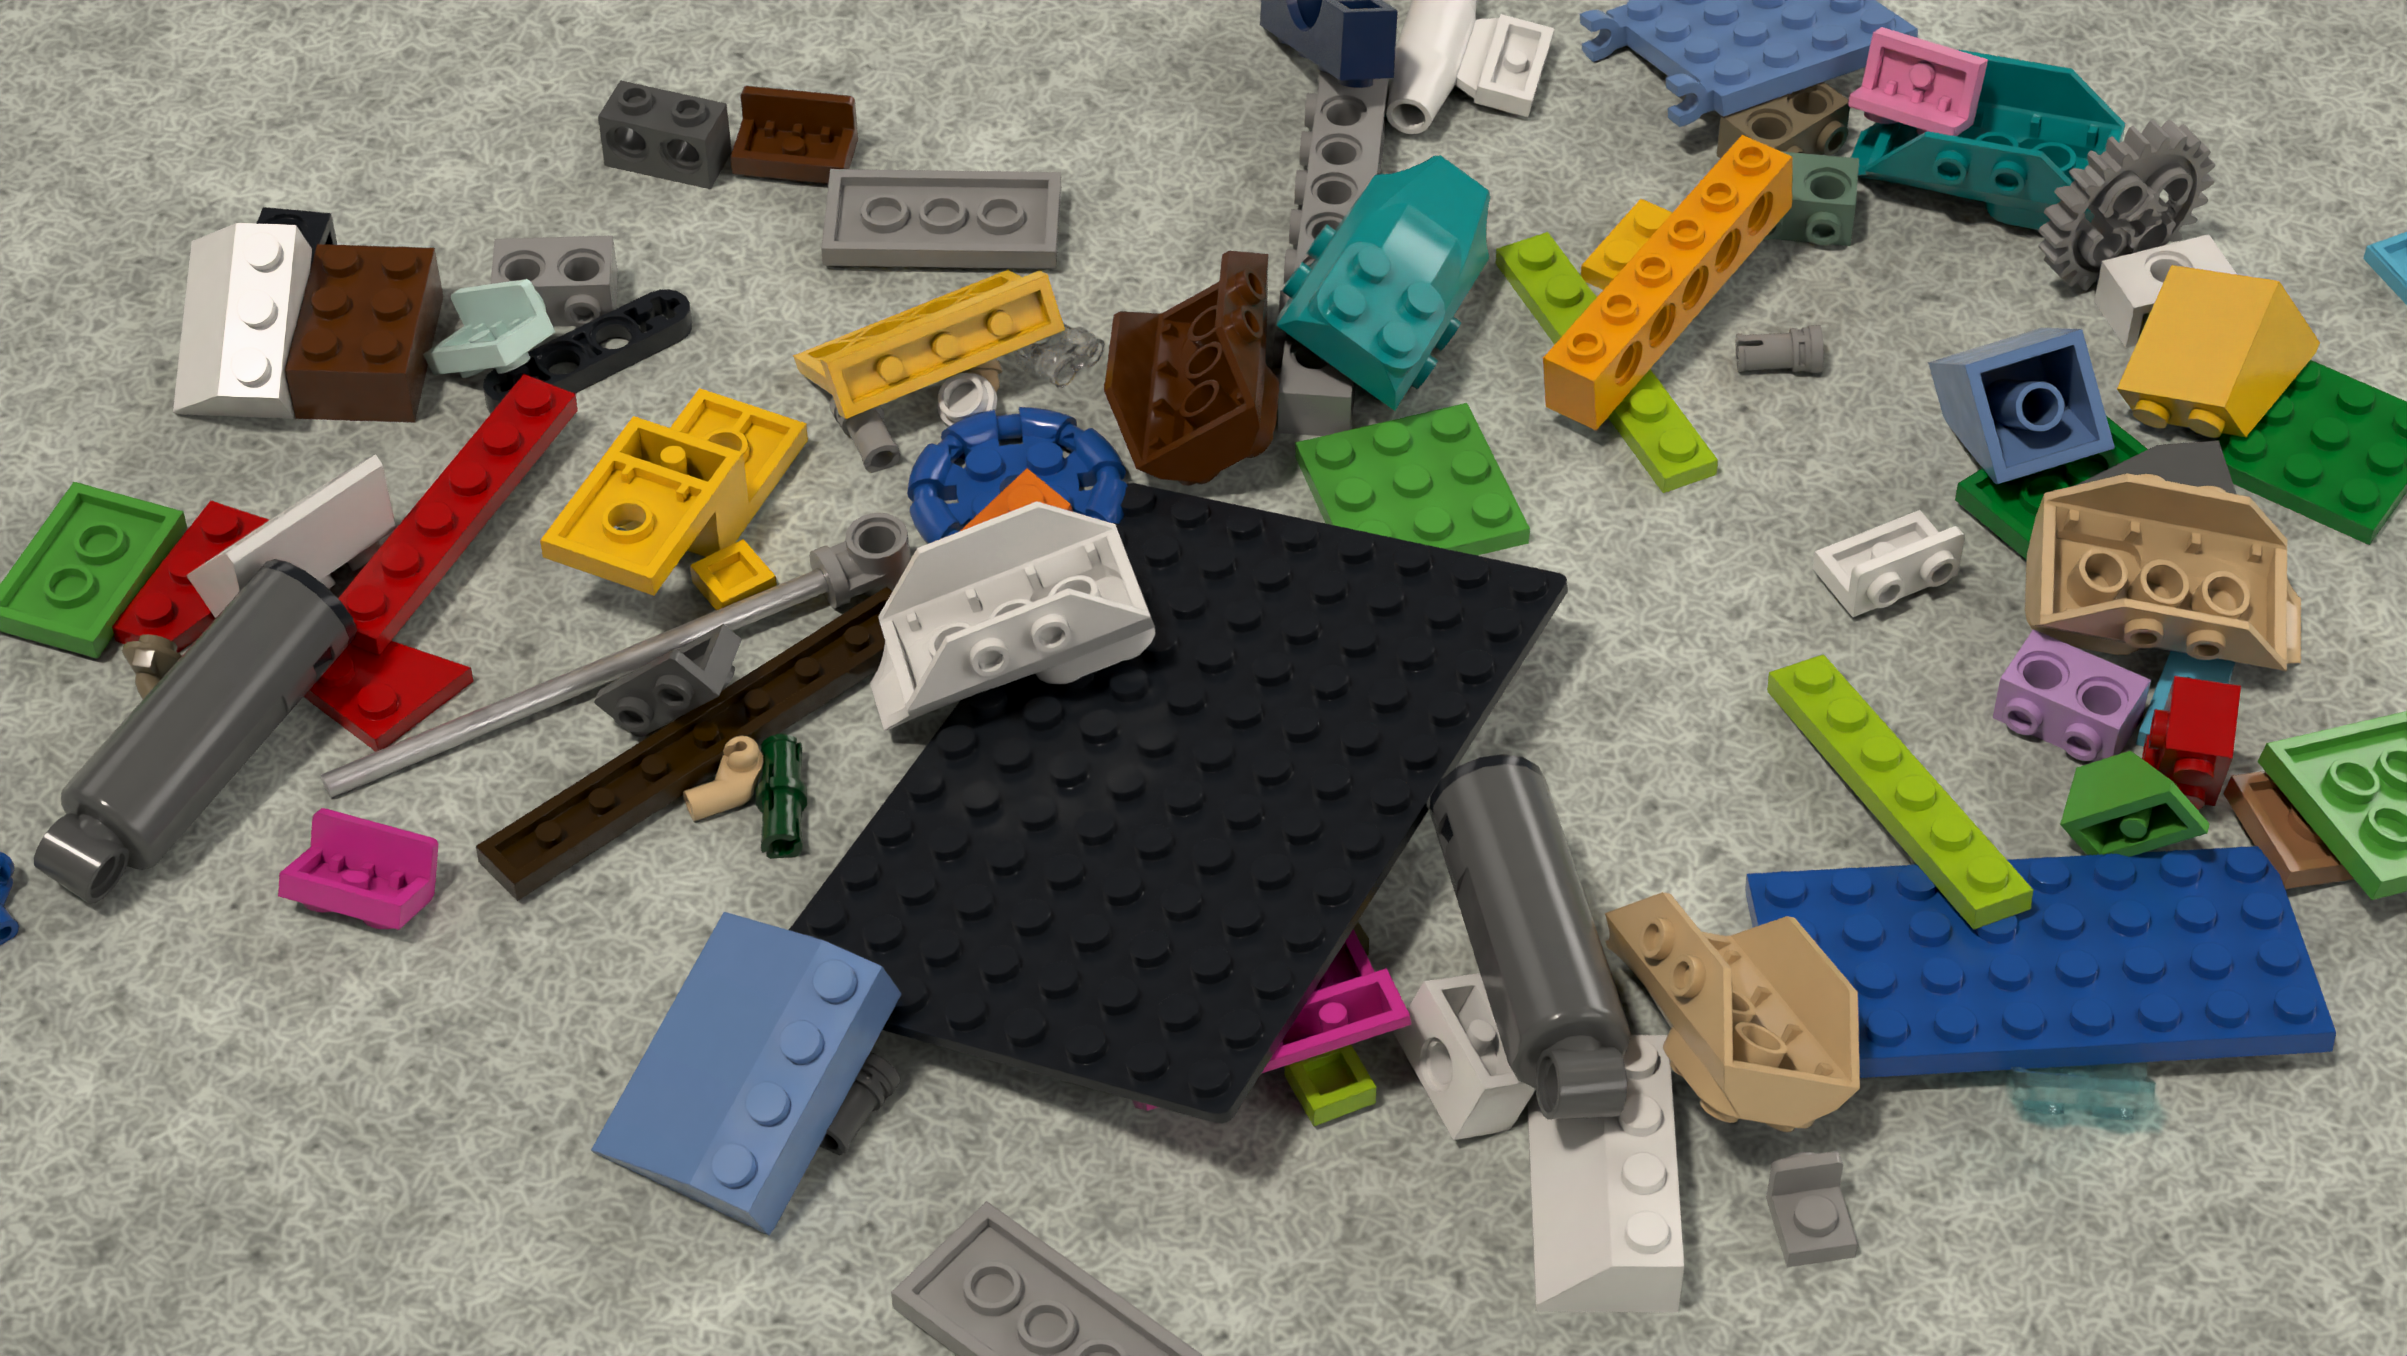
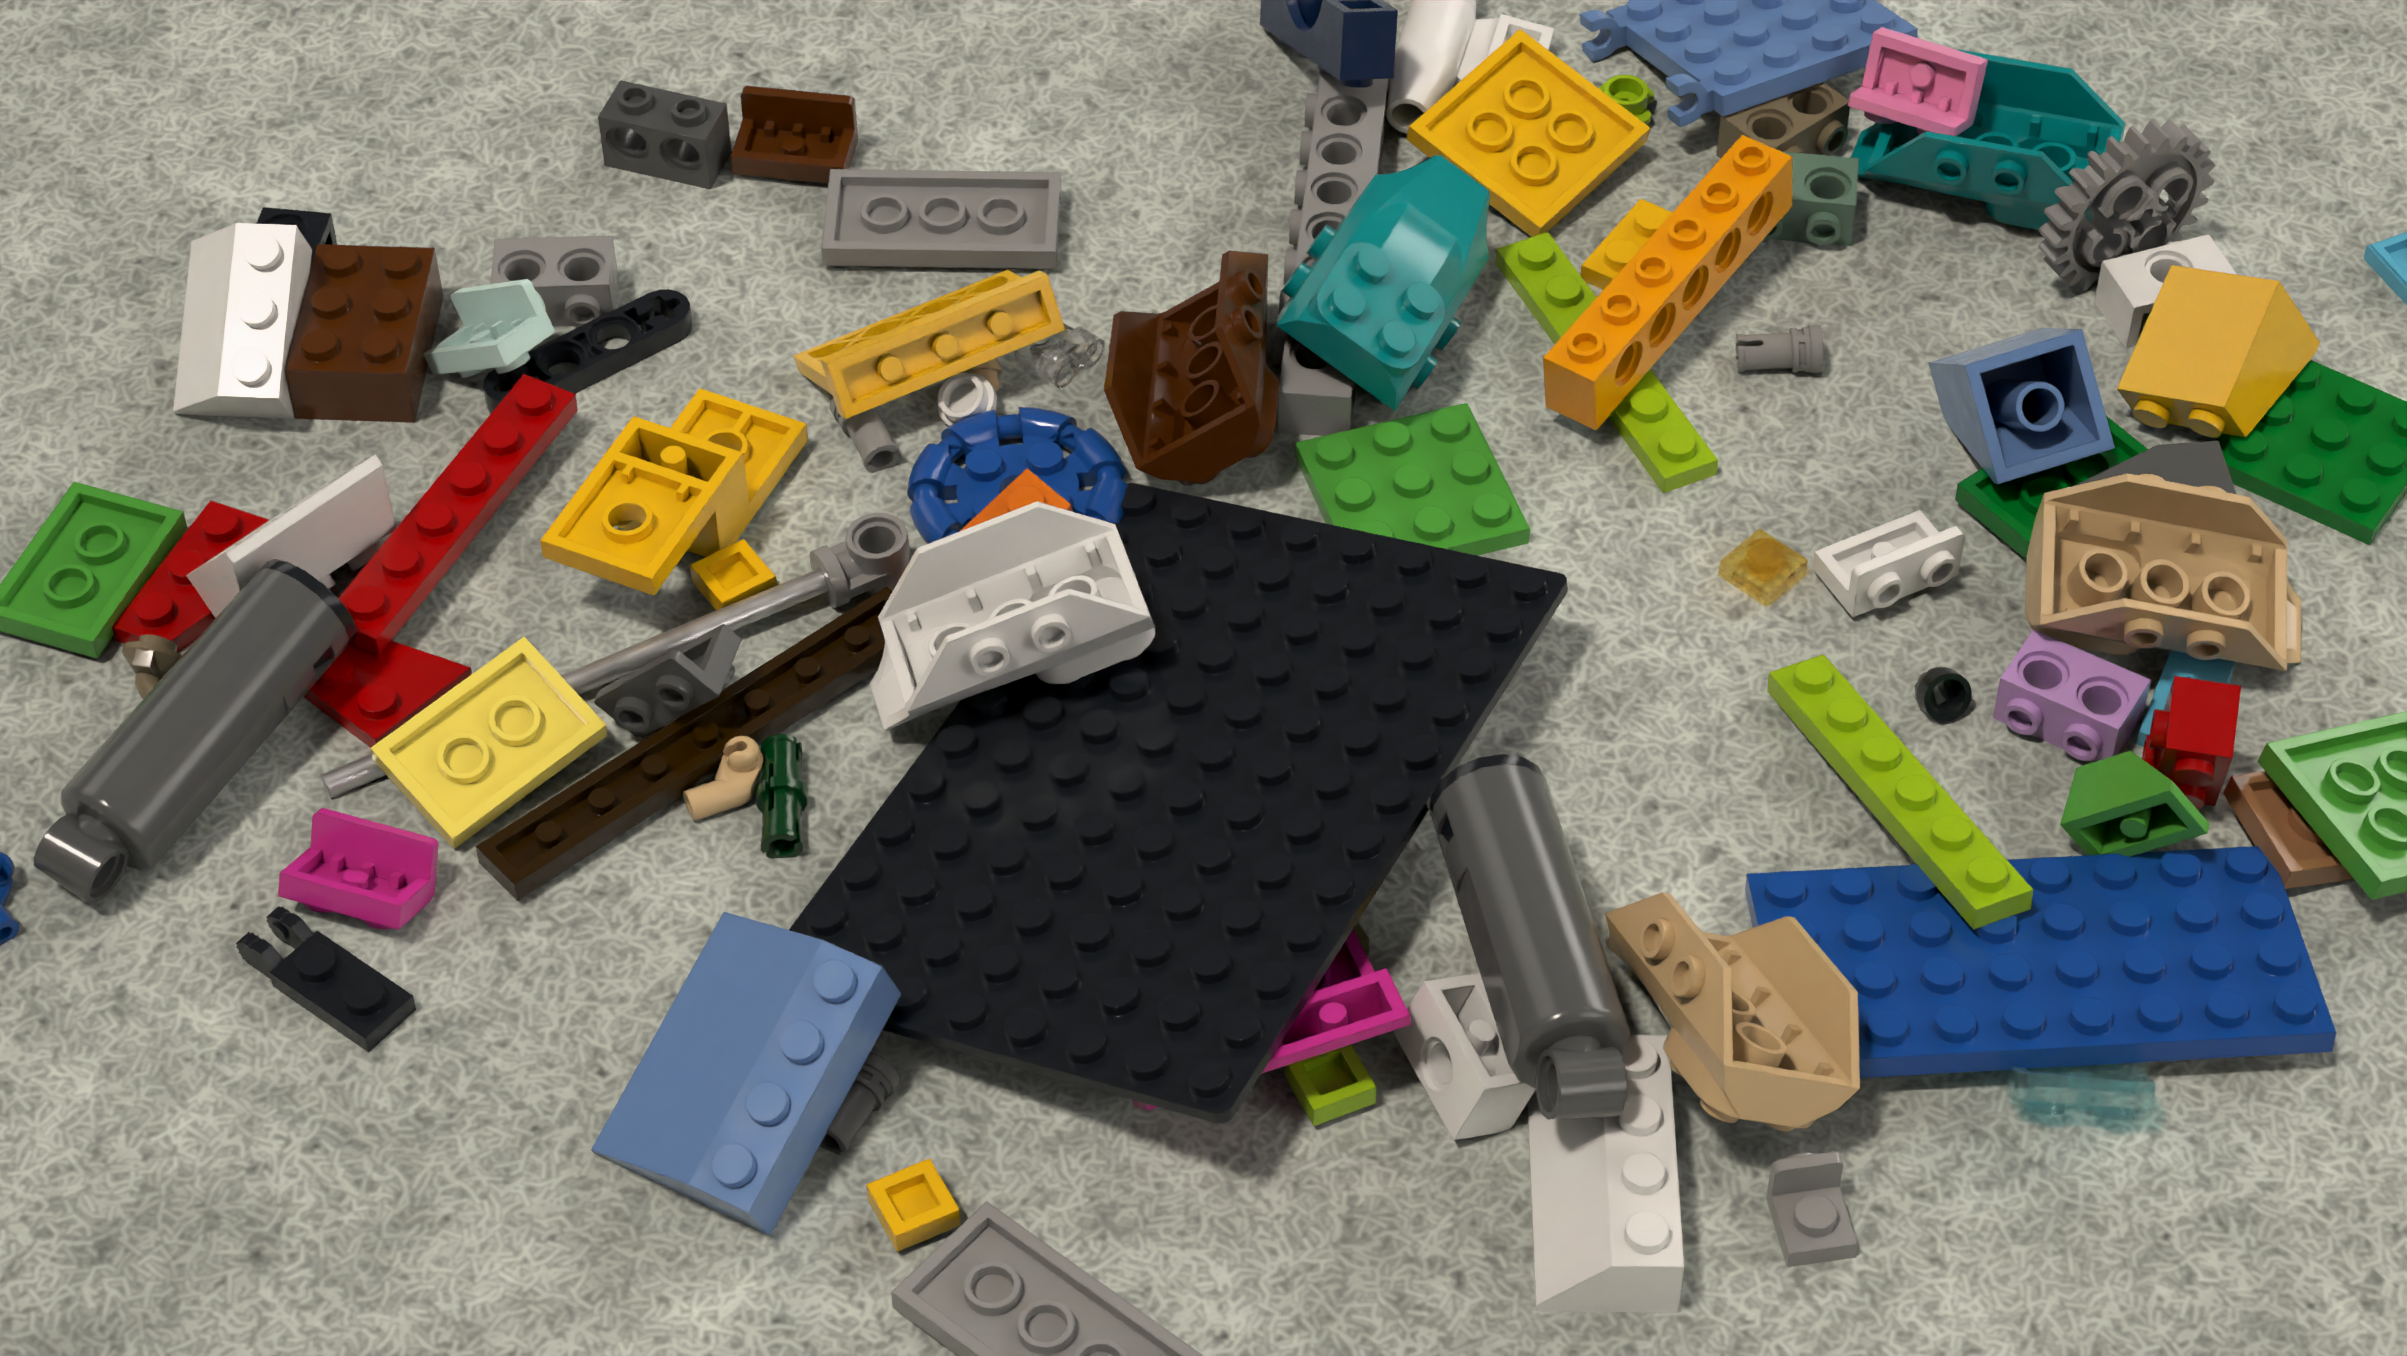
none -> black hinge [236,906,416,1053]
none -> light yellow plate [370,637,607,849]
none -> yellow plate [866,1158,961,1252]
none -> yellow plate [1406,29,1650,237]
none -> lime plate [1599,74,1654,125]
none -> clear yellow plate [1718,528,1808,607]
none -> black hinge [1915,666,1972,722]

